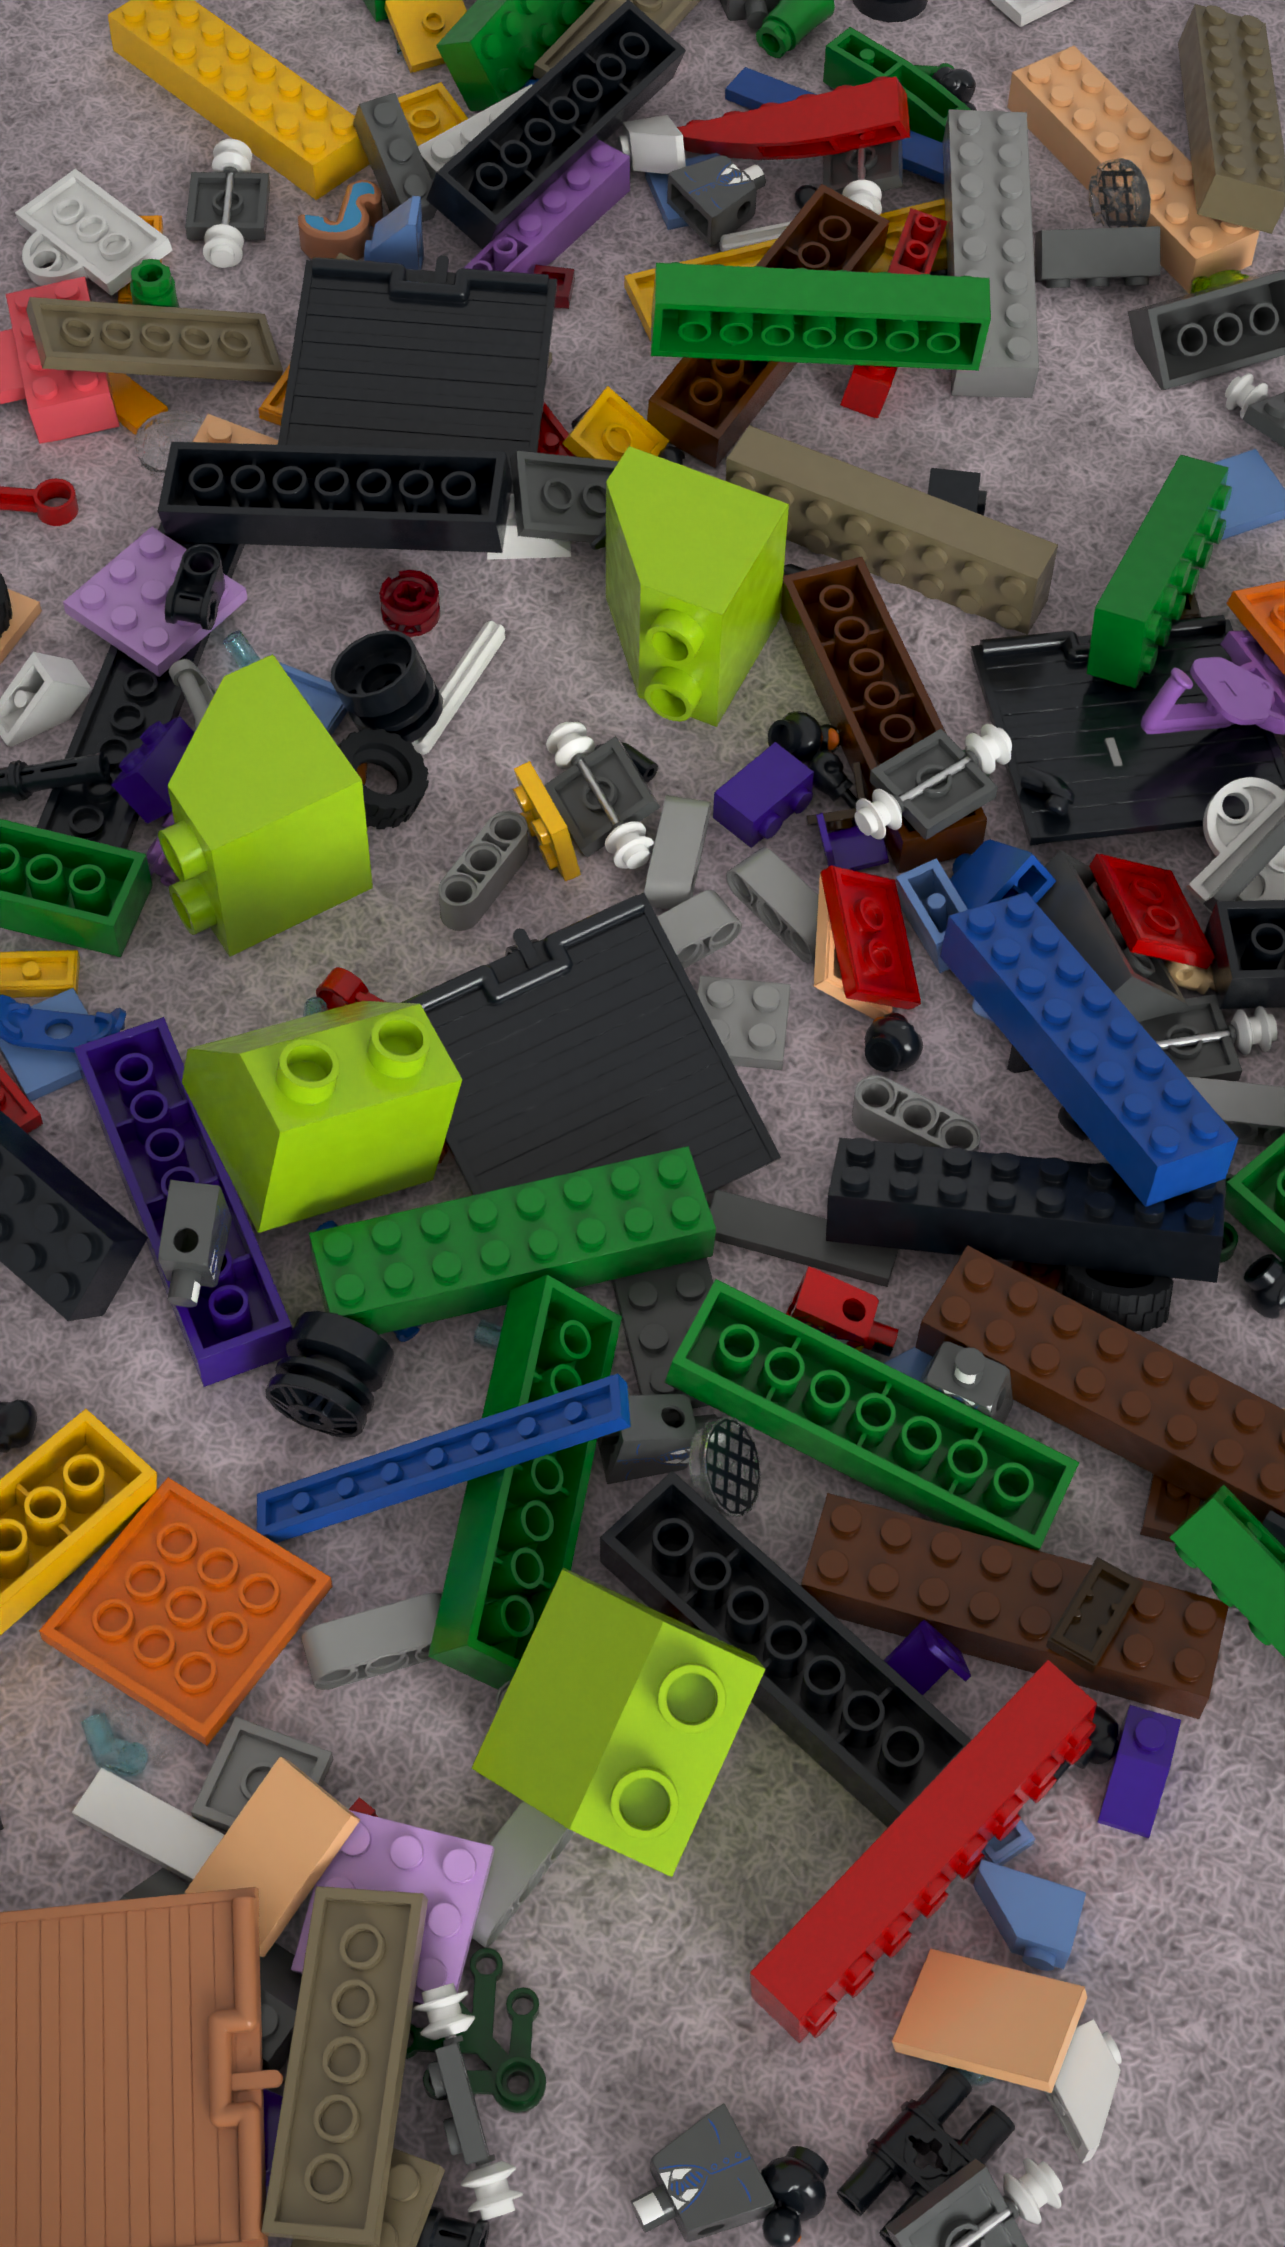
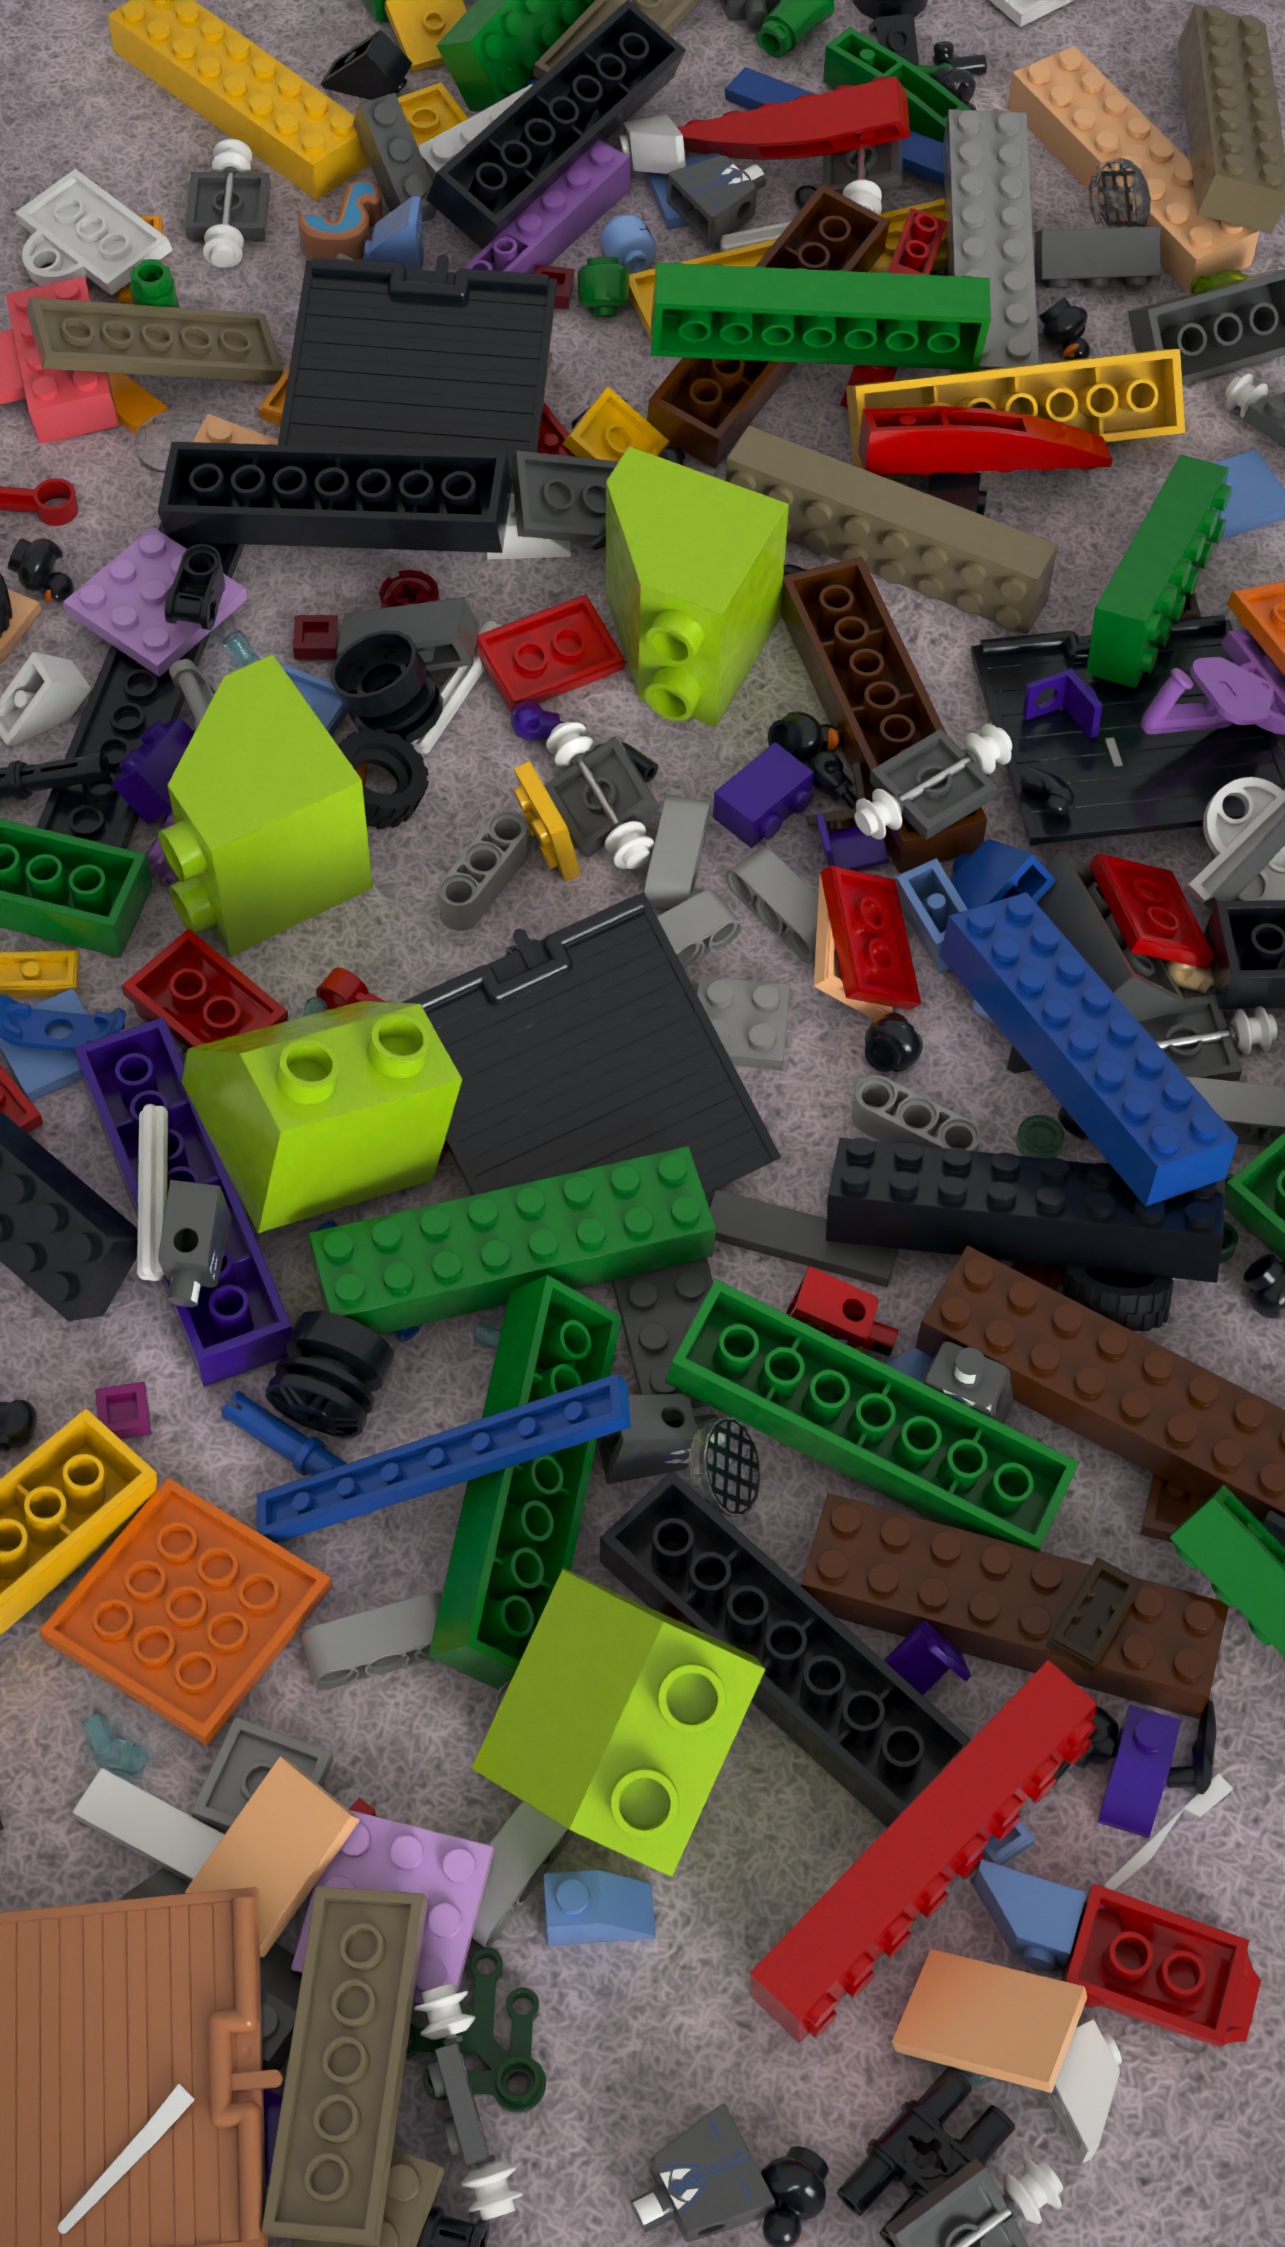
none -> black animal [8,538,74,603]
none -> white sticker [58,2084,195,2234]
none -> magenta plate [95,1381,152,1439]
none -> red slope [122,928,288,1048]
none -> white axle [137,1104,168,1281]
none -> blue pin [221,1391,348,1476]
none -> dark red plate [293,615,339,660]
none -> black slope [321,30,412,100]
none -> dark grey brick [337,597,479,671]
none -> red tile [475,594,626,712]
none -> dark purple piece [511,700,586,741]
none -> medium blue slope [544,1870,656,1946]
none -> green head [577,257,630,317]
none -> light blue head [599,215,657,273]
none -> yellow brick [846,349,1185,469]
none -> red slope [858,406,1112,477]
none -> black bracket [869,13,919,65]
none -> black arm [932,41,987,75]
none -> clear green tile [1016,1115,1065,1159]
none -> dark purple bracket [1023,668,1102,739]
none -> black animal [1038,297,1090,360]
none -> red slope [1062,1883,1261,2047]
none -> white sticker [1105,1773,1233,1890]
none -> black bar [1168,1699,1216,1795]

